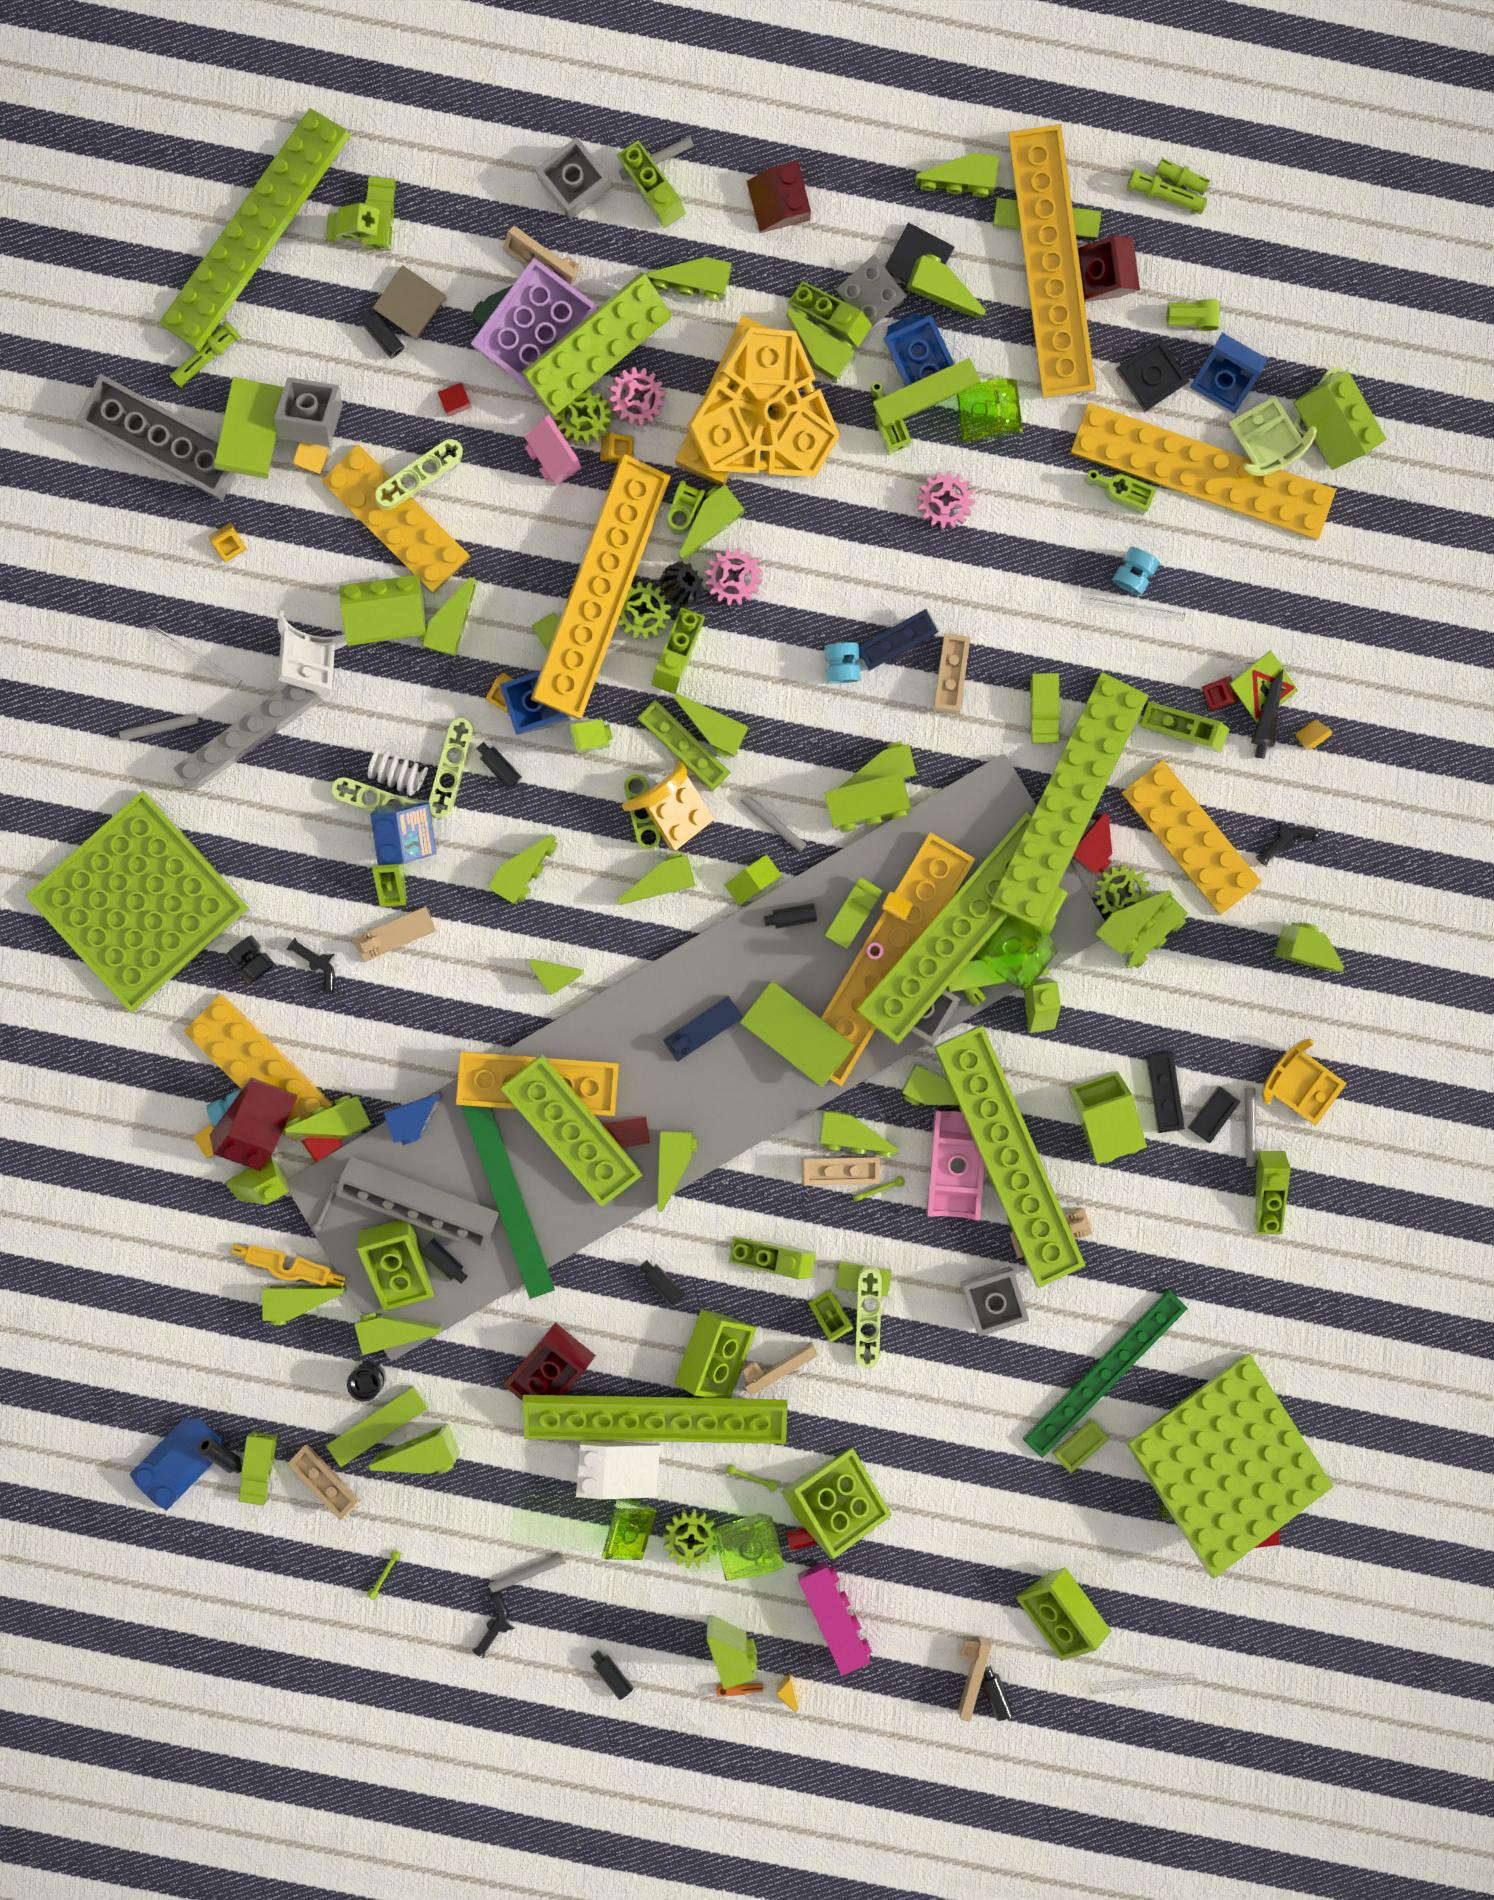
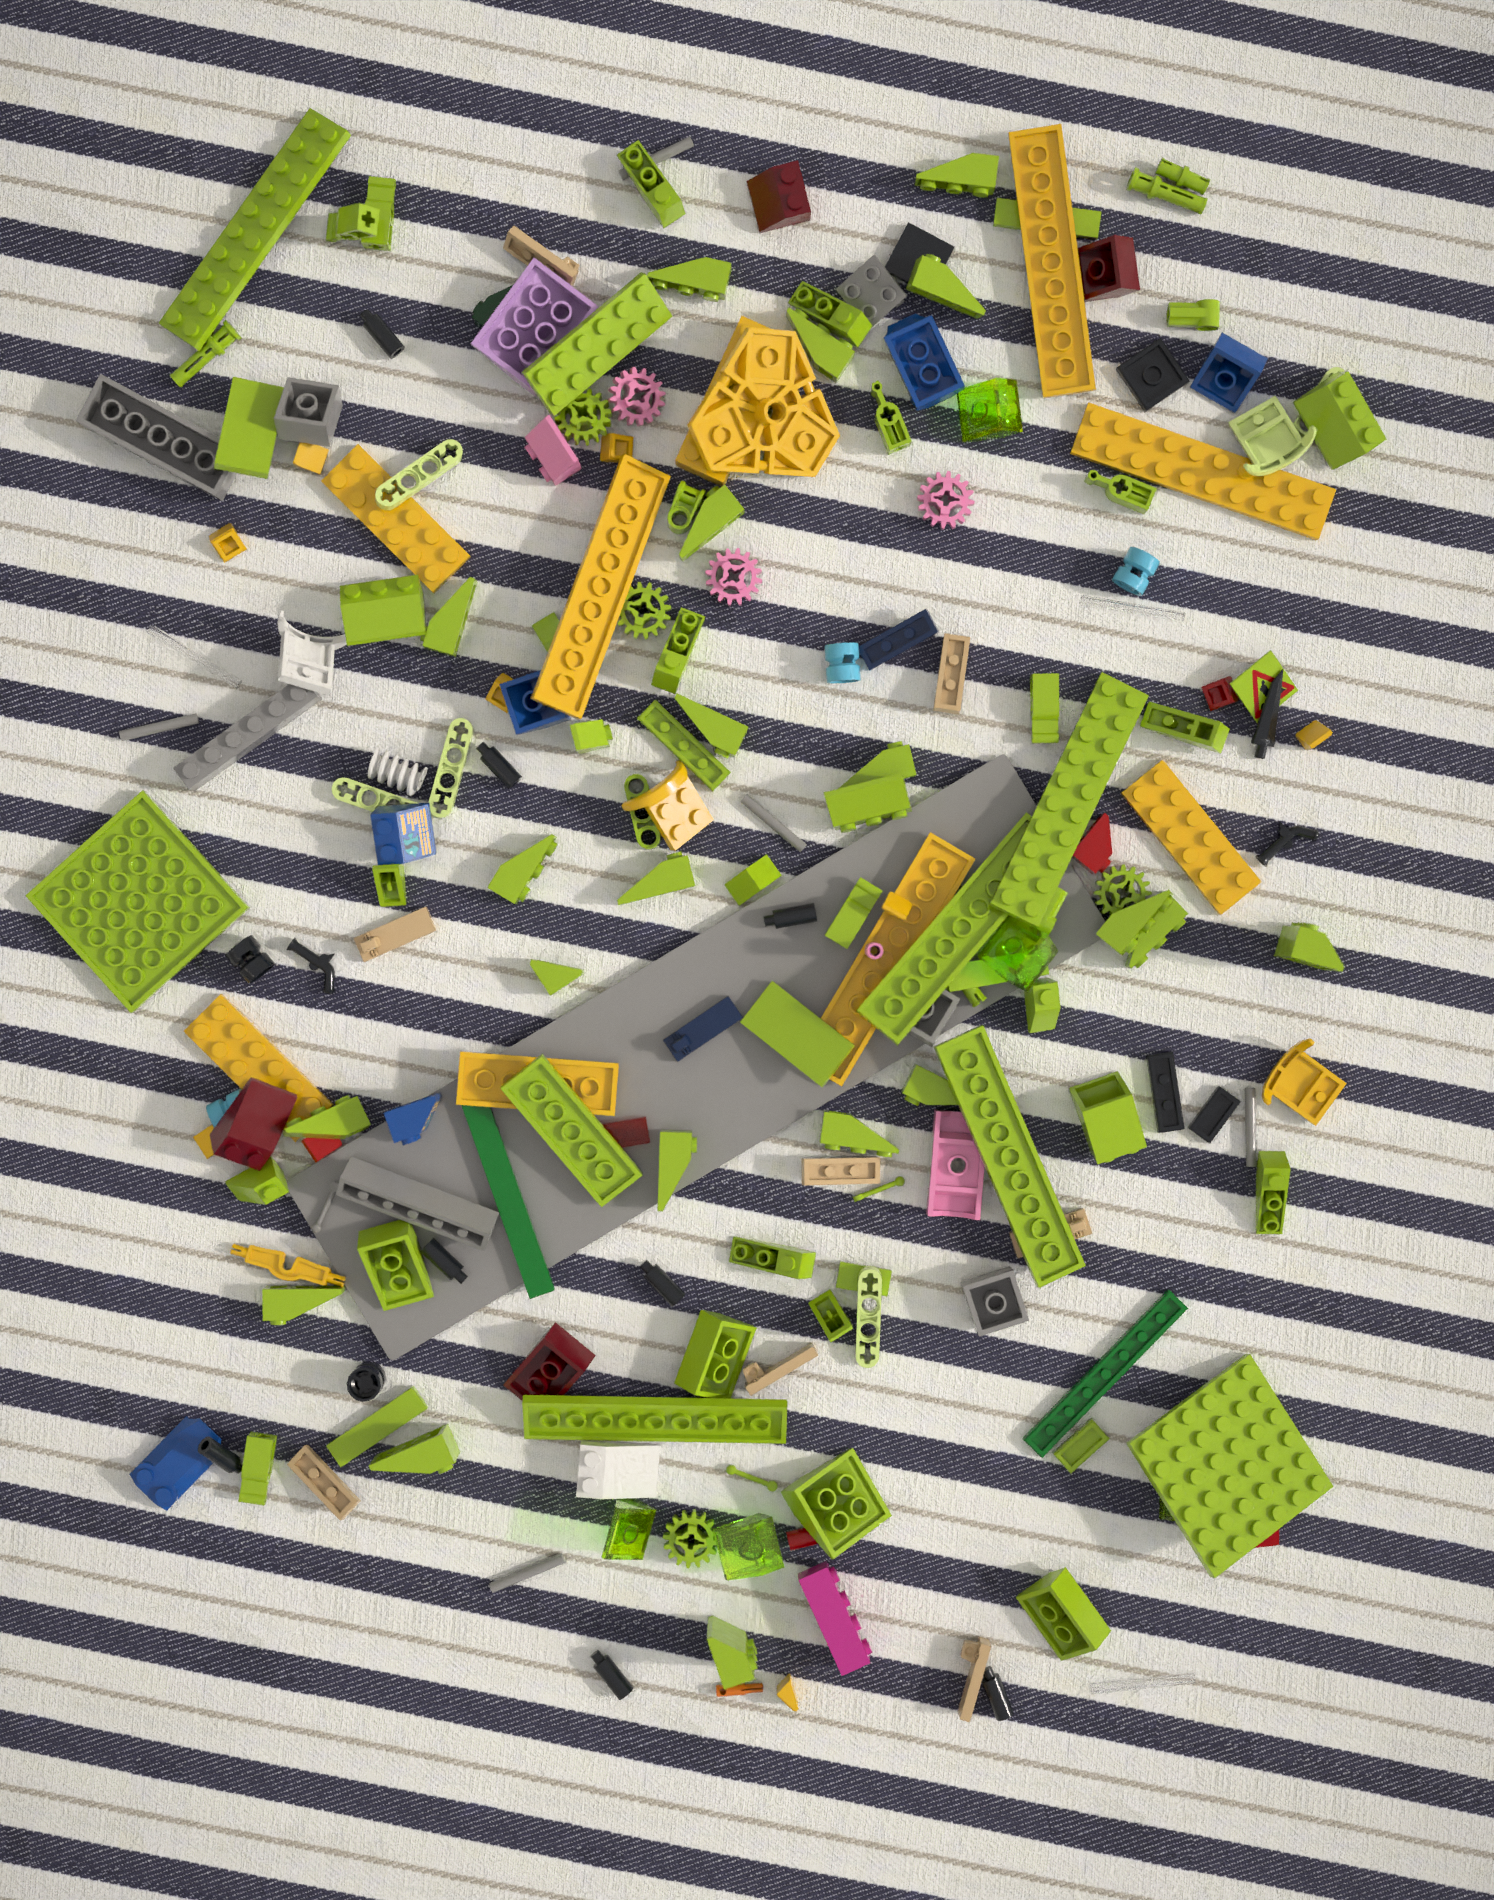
lime slope [354,1312,442,1355] -> none
lime hinge [367,1550,401,1600] -> none
dark tan tile [373,265,447,340] -> none
red slope [438,382,472,417] -> none
black piece [472,1592,515,1659] -> none
light grey brick [535,137,611,220] -> none
black gear [659,561,705,608] -> none
lime tile [873,357,981,428] -> none

